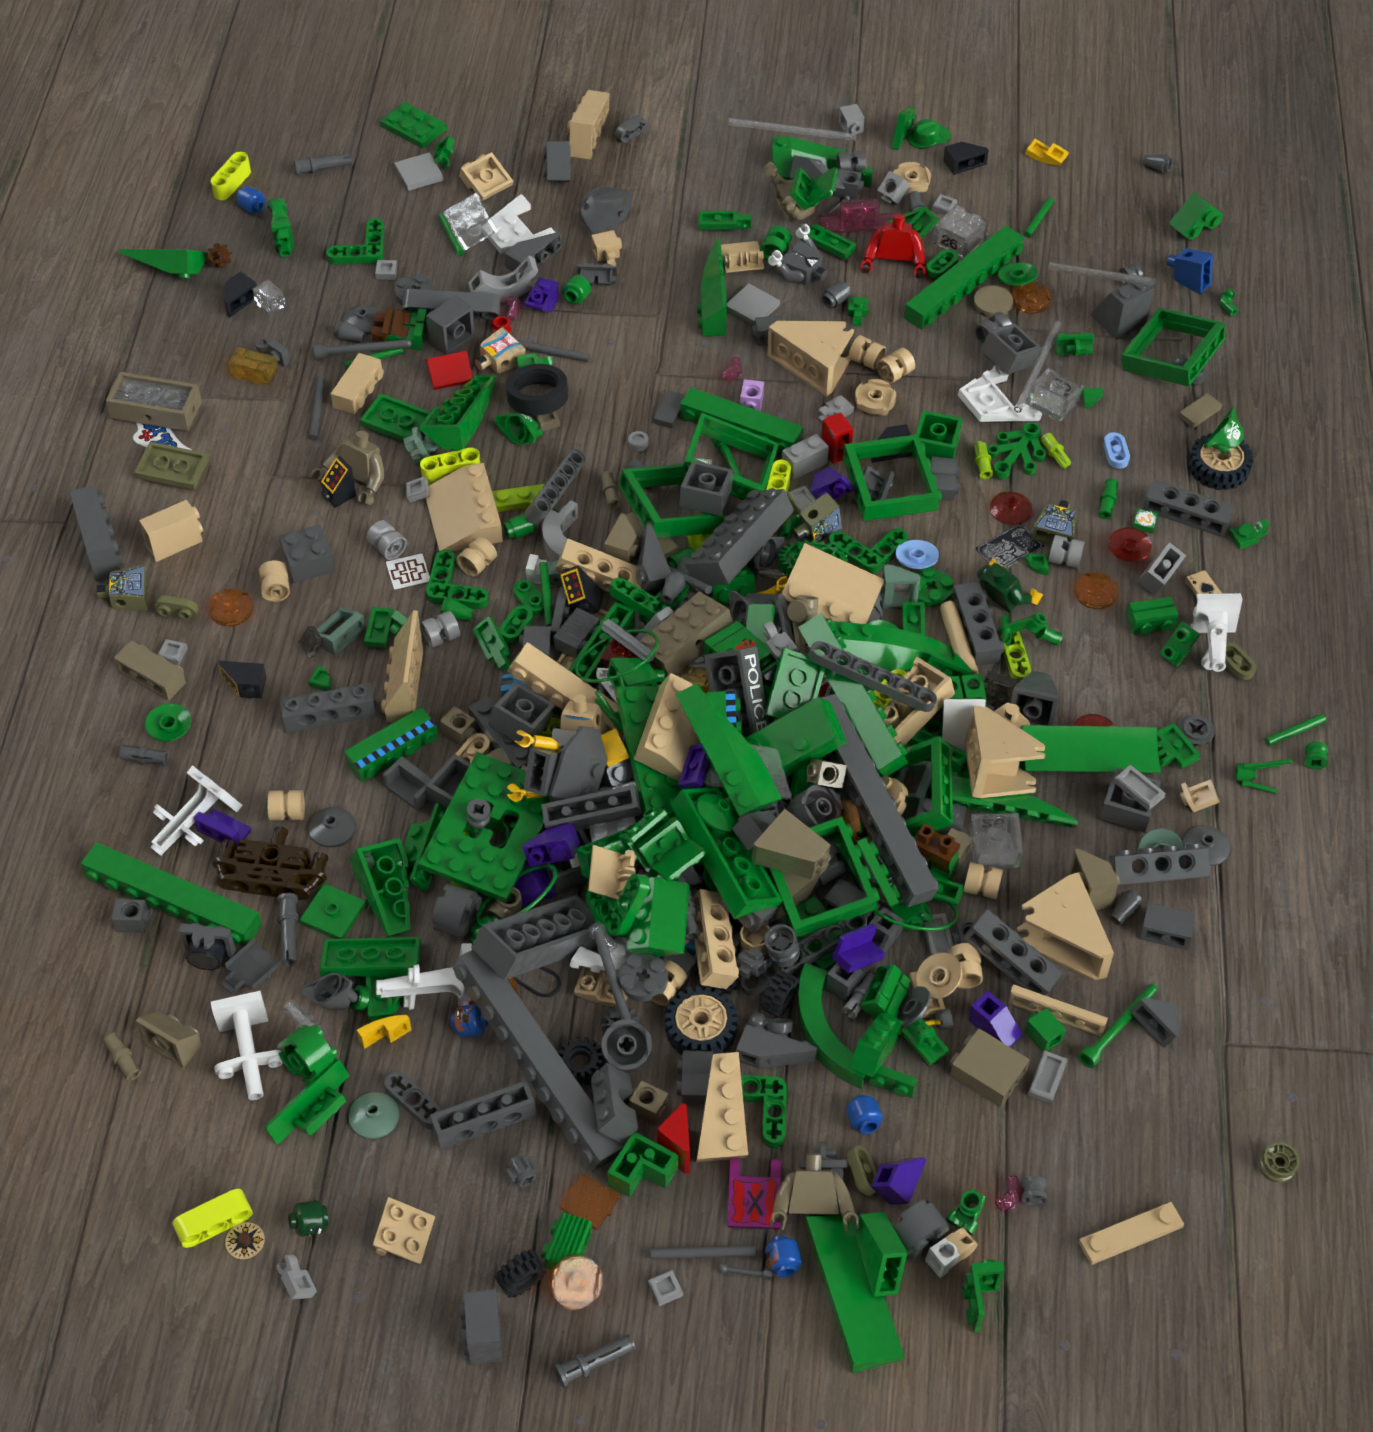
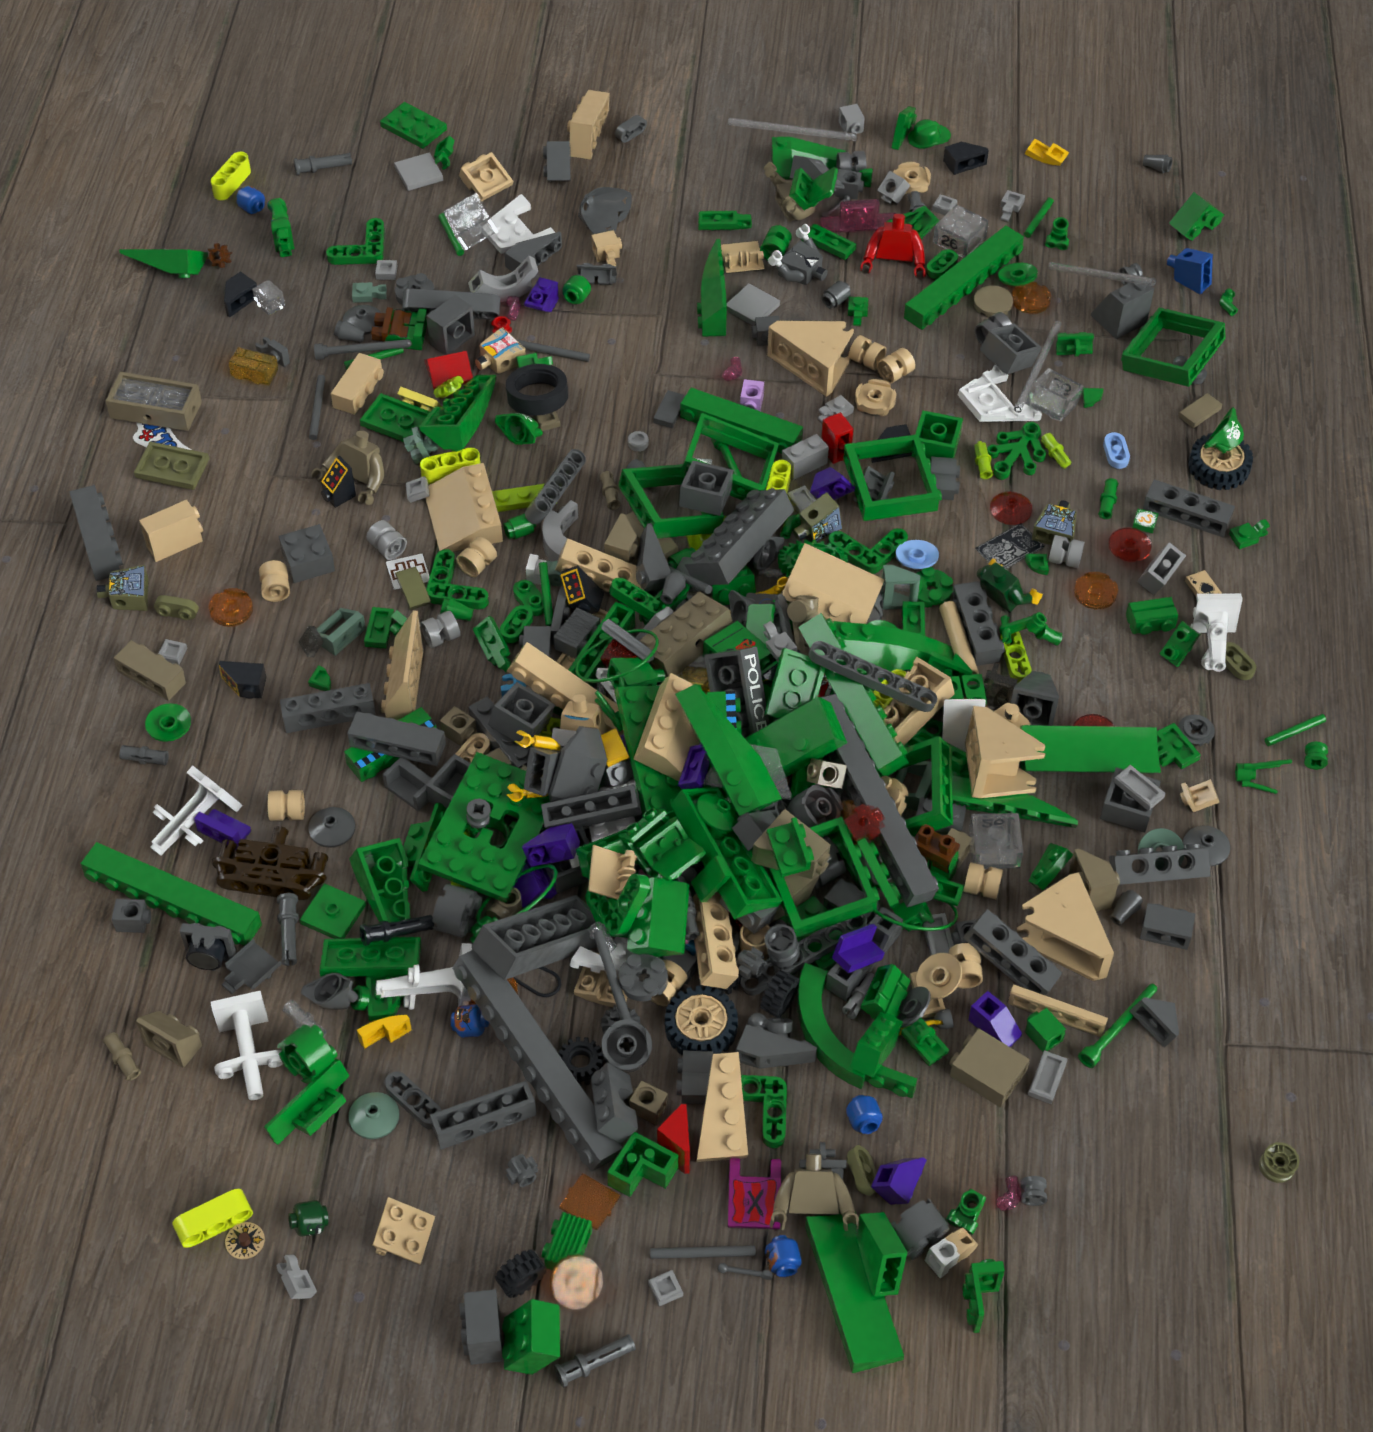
tan plate [1078,1202,1184,1265] -> none
none -> dark grey brick [347,712,446,766]
none -> sand green plate [352,282,387,303]
none -> black pin [359,914,434,946]
none -> olive slope [395,566,431,610]
none -> light yellow plate [397,387,442,412]
none -> lime gear [434,376,464,398]
none -> green brick [502,1299,560,1375]
none -> green tile [691,855,732,903]
none -> green bracket [766,817,814,878]
none -> clear red brick [844,804,885,841]
none -> light grey plate [1000,190,1025,222]
none -> green wing [1028,843,1073,890]
none -> green plate [1045,217,1069,250]

